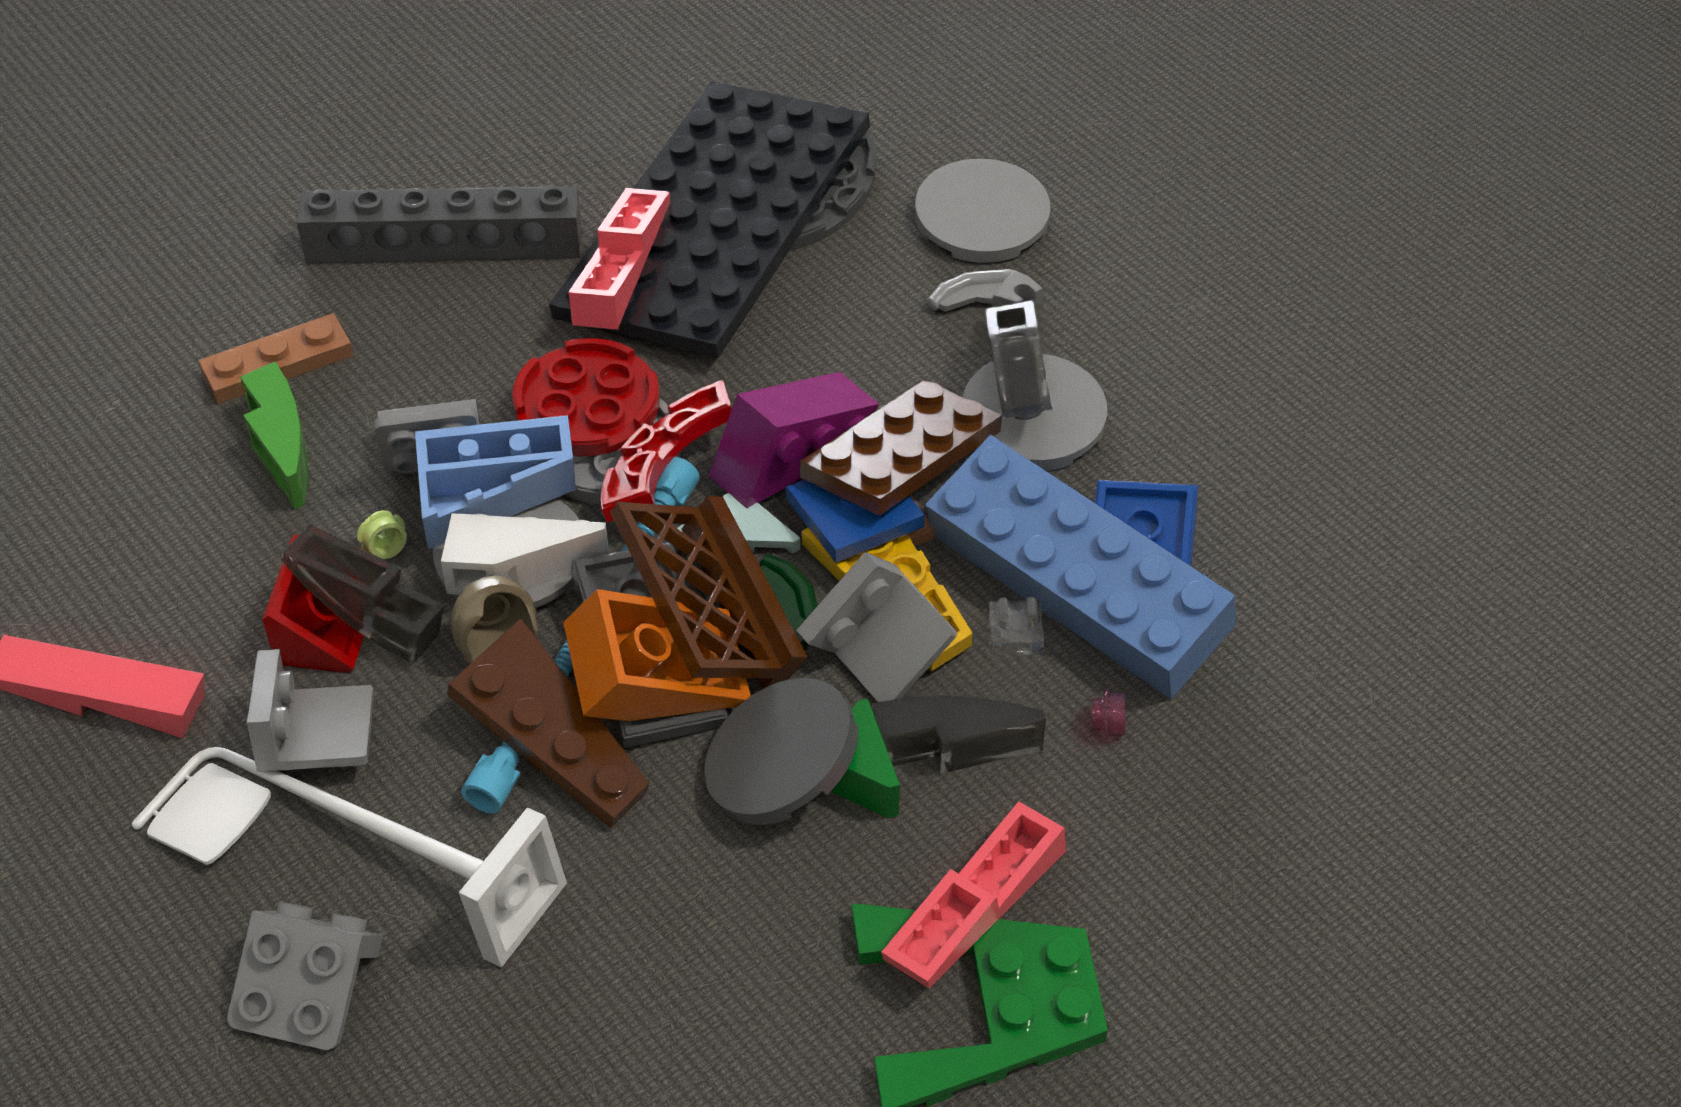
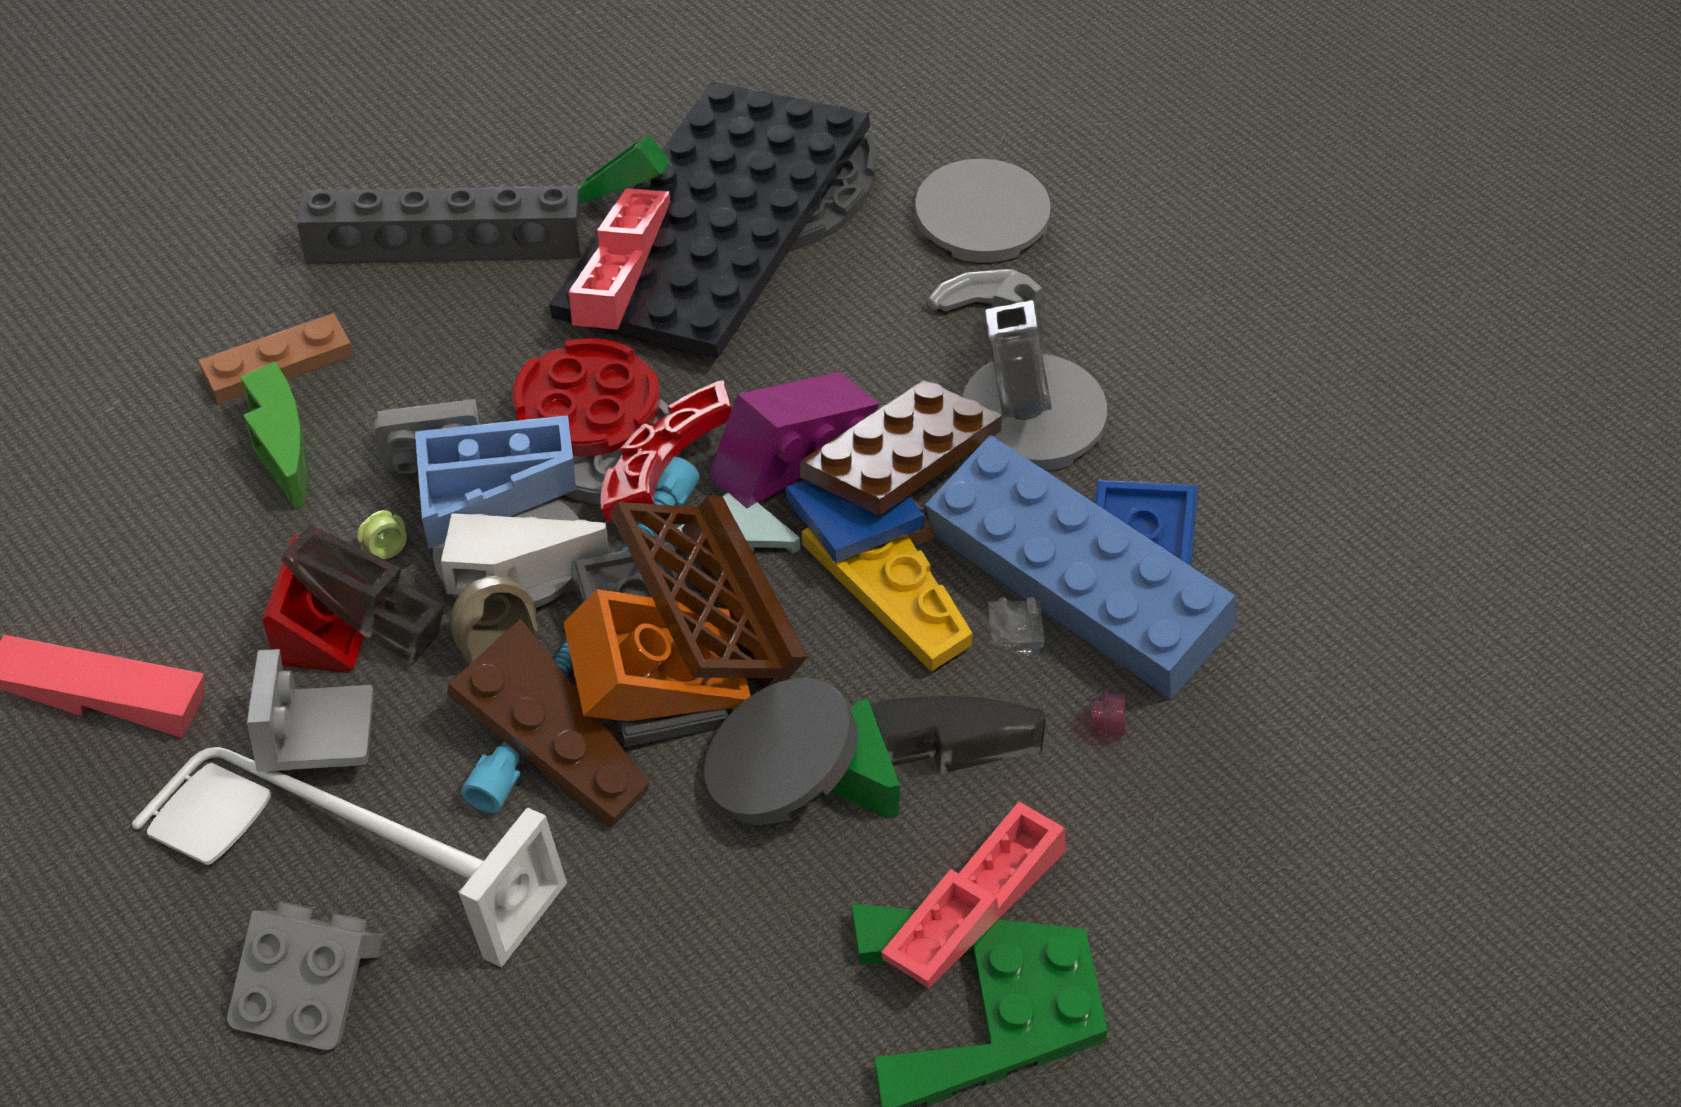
dark green piece [759,554,818,651] -> none
light grey bracket [796,552,957,709] -> none
none -> green slope [578,134,670,204]

